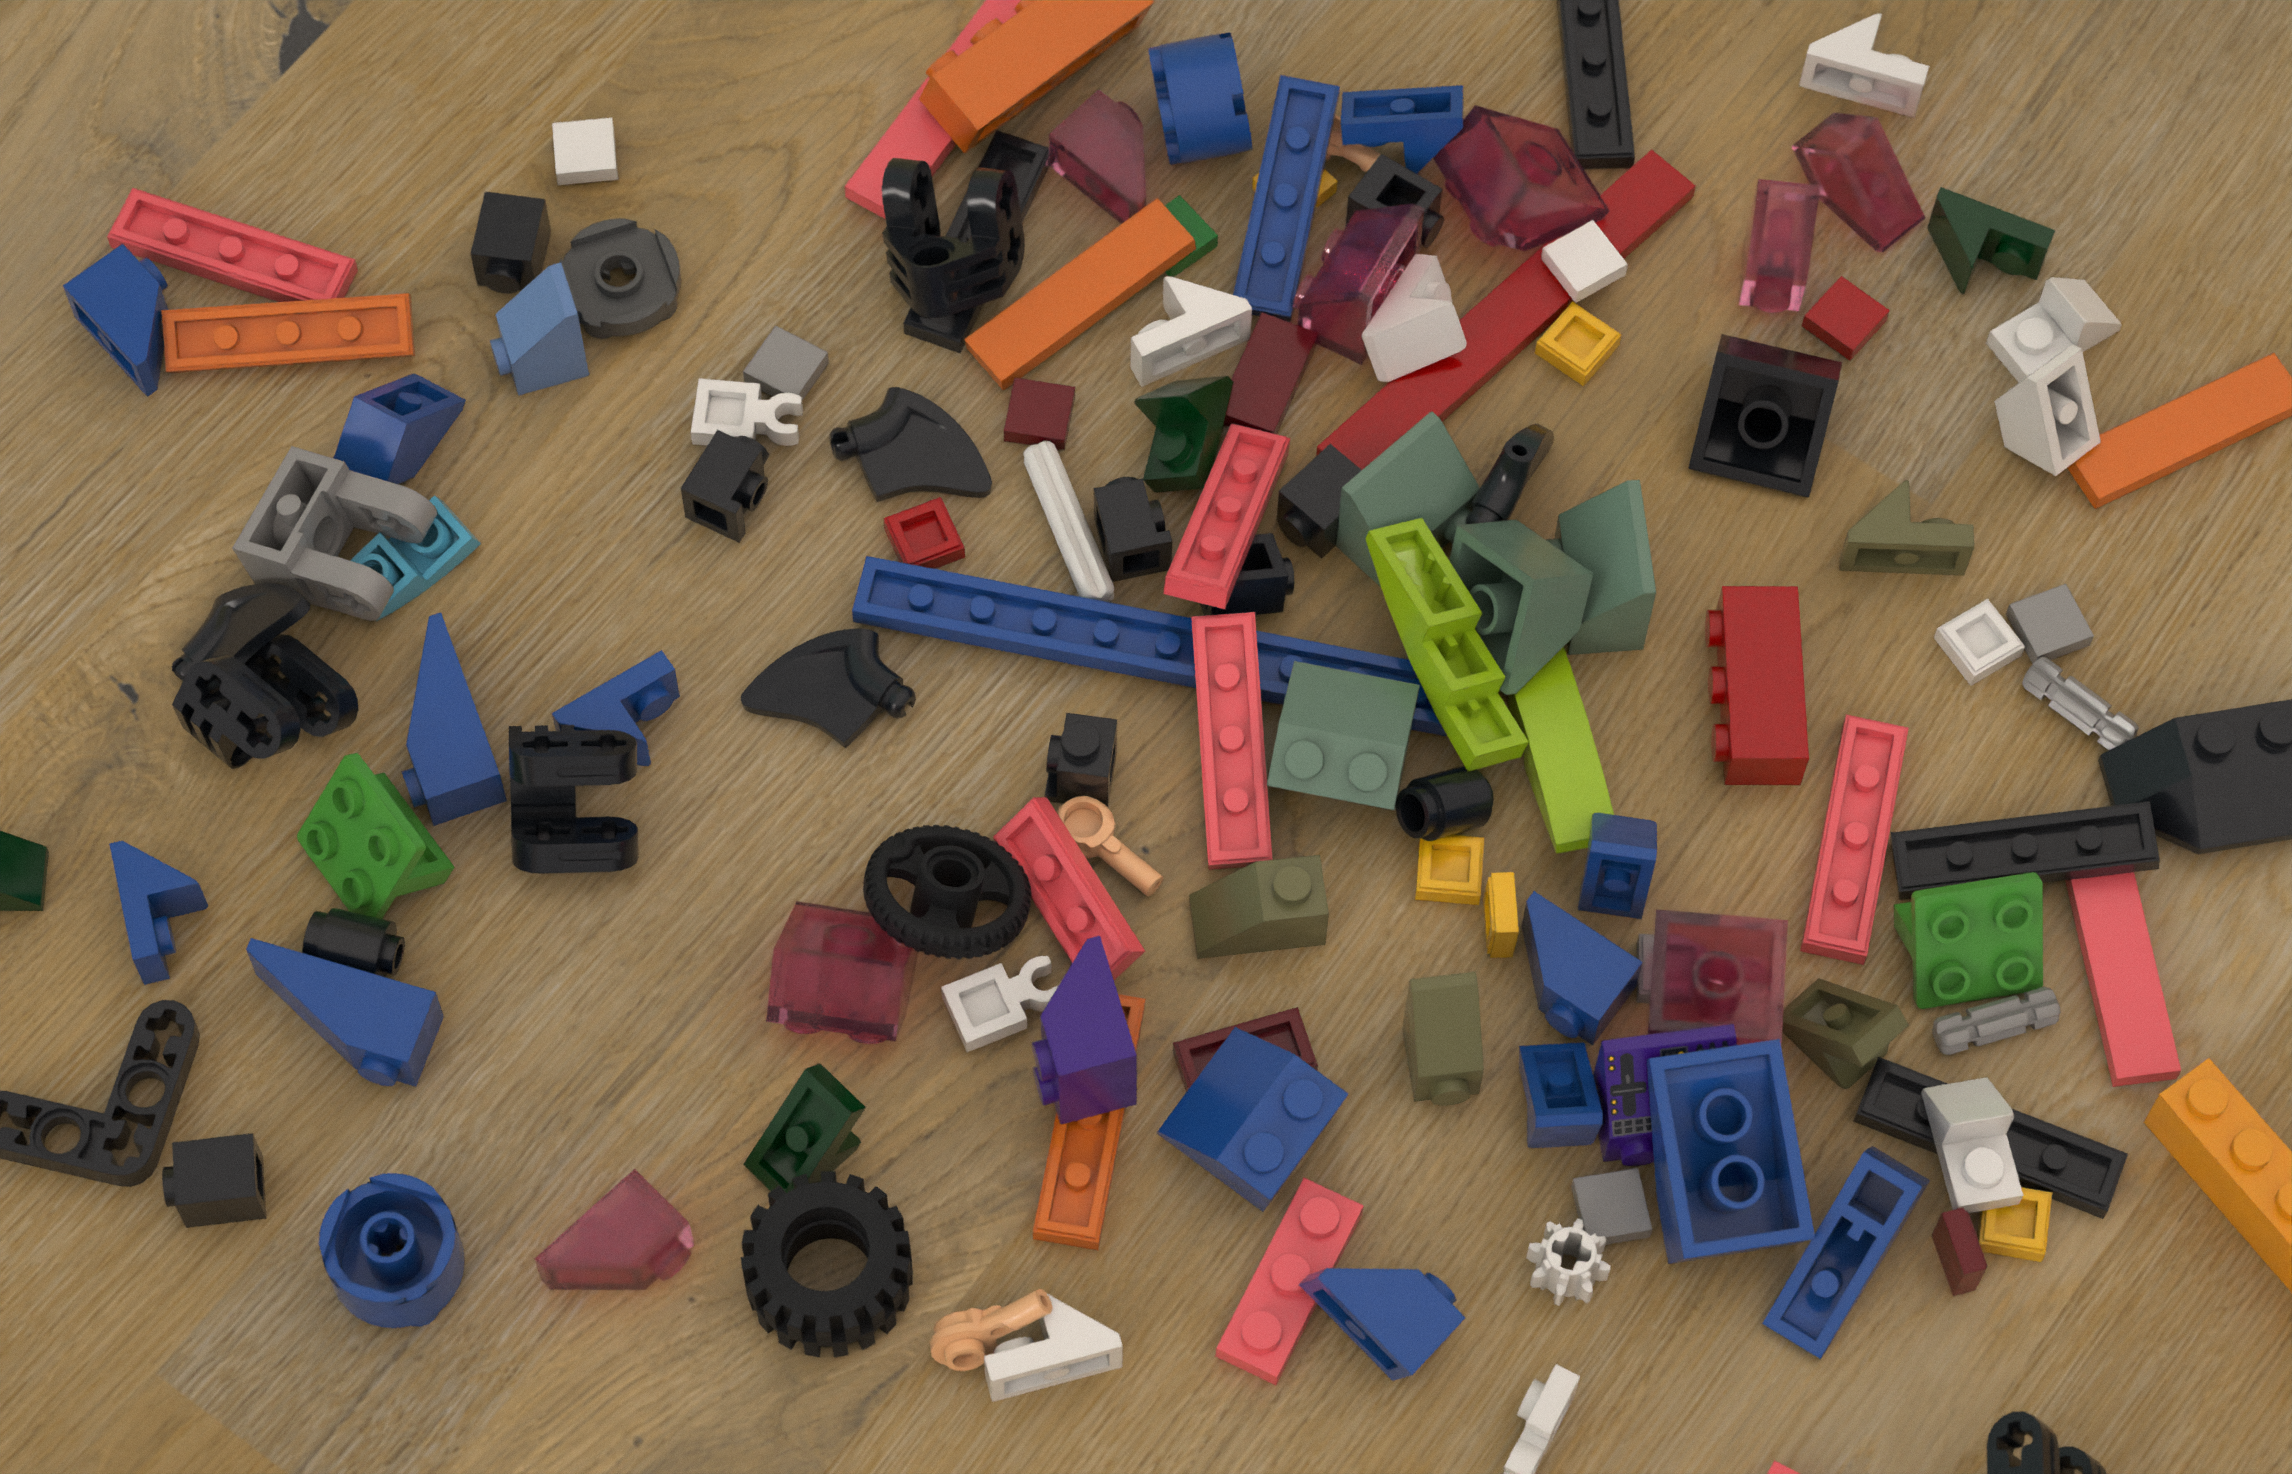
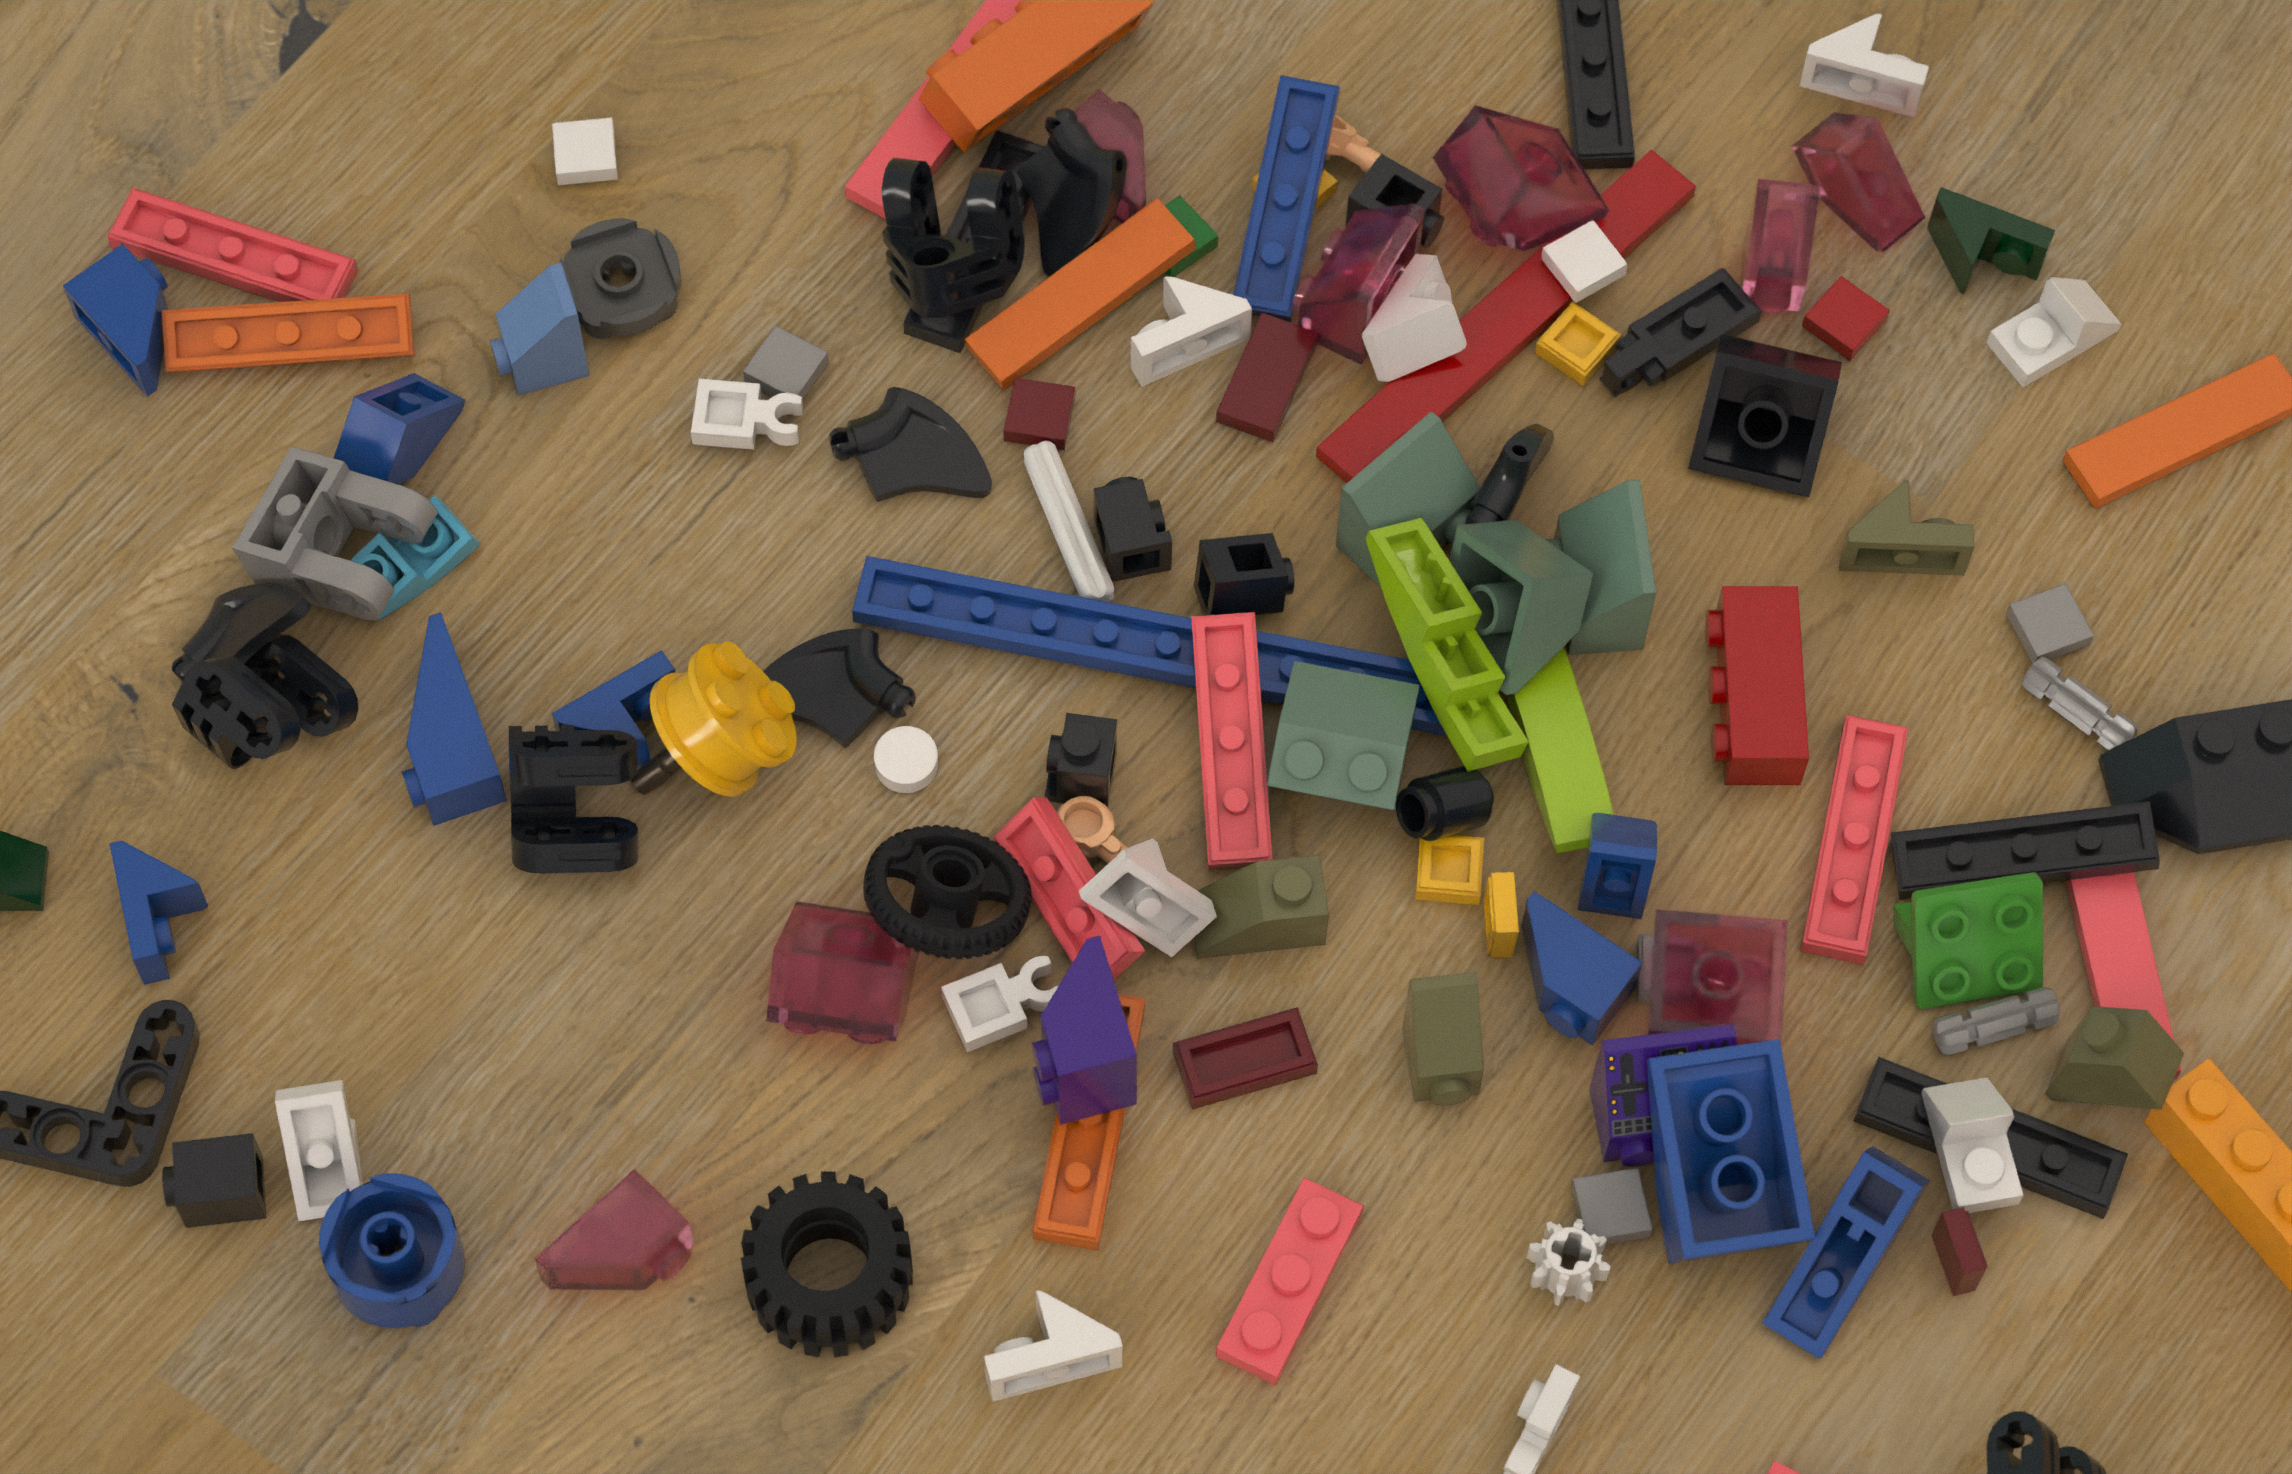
blue slope [246,938,444,1087] -> none
bright green bracket [297,753,455,919] -> none
black brick [302,908,405,977] -> none
black brick [471,191,551,294] -> none
black brick [681,430,769,543] -> none
dark green slope [743,1063,866,1193] -> none
red tile [883,497,965,569] -> none
light nougat plate [930,1289,1052,1371] -> none
dark green slope [1135,376,1234,493] -> none
blue brick [1148,32,1253,165] -> none
blue slope [1157,1027,1348,1212] -> none
coral tile [1163,424,1291,609] -> none
black brick [1277,444,1362,559] -> none
blue slope [1299,1268,1466,1381] -> none
blue slope [1341,85,1464,174] -> none
blue slope [1519,1042,1603,1148] -> none
olive slope [1773,978,1909,1089] -> none
white tile [1934,599,2025,686] -> none
yellow tile [1977,1187,2052,1262] -> none
white slope [1994,344,2101,476] -> none
none -> white slope [275,1080,363,1221]
none -> yellow wheel [631,641,797,797]
none -> white tile [874,726,938,793]
none -> black arm [1016,108,1127,276]
none -> white slope [1079,839,1217,957]
none -> black hinge [1600,268,1762,397]
none -> olive slope [2045,1006,2184,1109]

